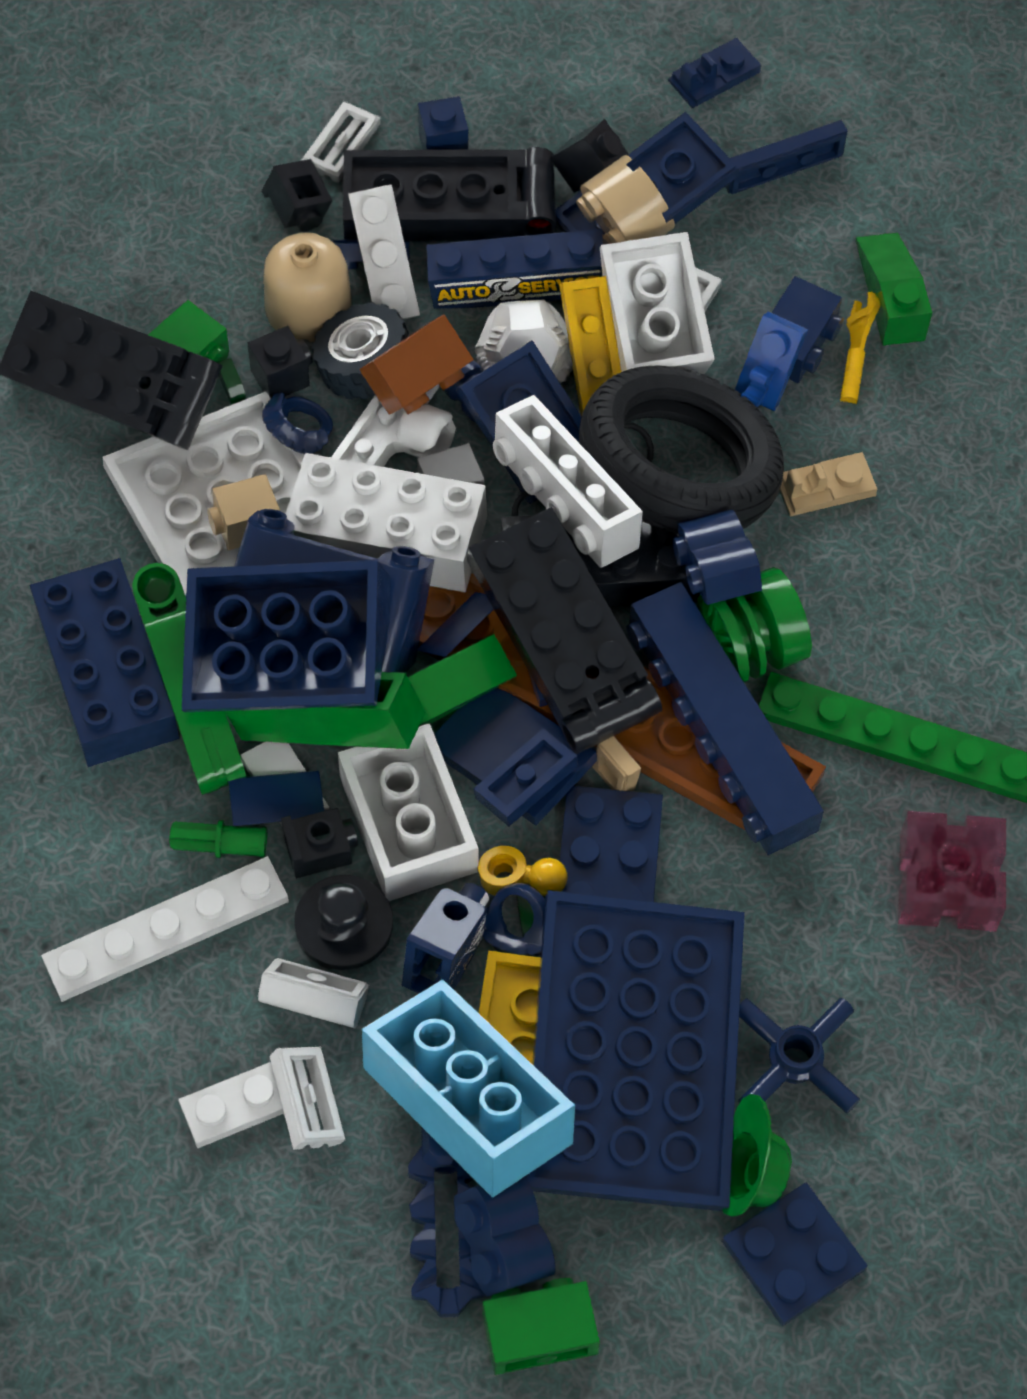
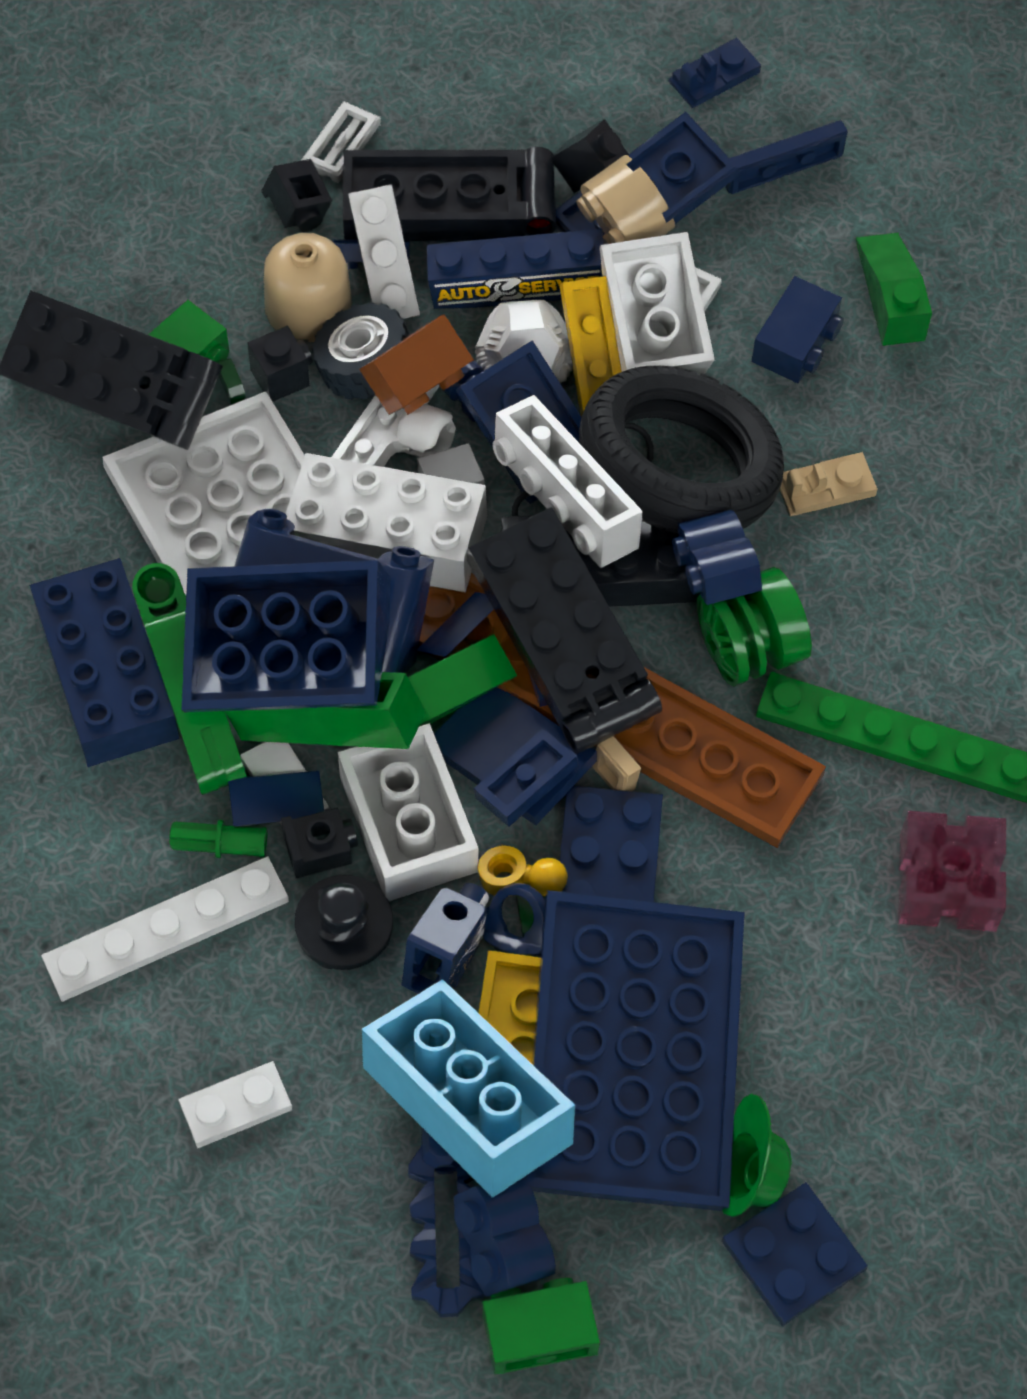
tan brick [207,474,280,551] -> none
white brick [258,958,369,1028] -> none
dark blue piece [262,393,333,454] -> none
white tile [269,1047,345,1150] -> none
dark blue brick [418,96,468,150] -> none
dark blue brick [626,582,824,855] -> none
blue plate [735,312,808,411] -> none
dark blue bar [738,998,860,1114] -> none
yellow piece [840,291,880,404] -> none

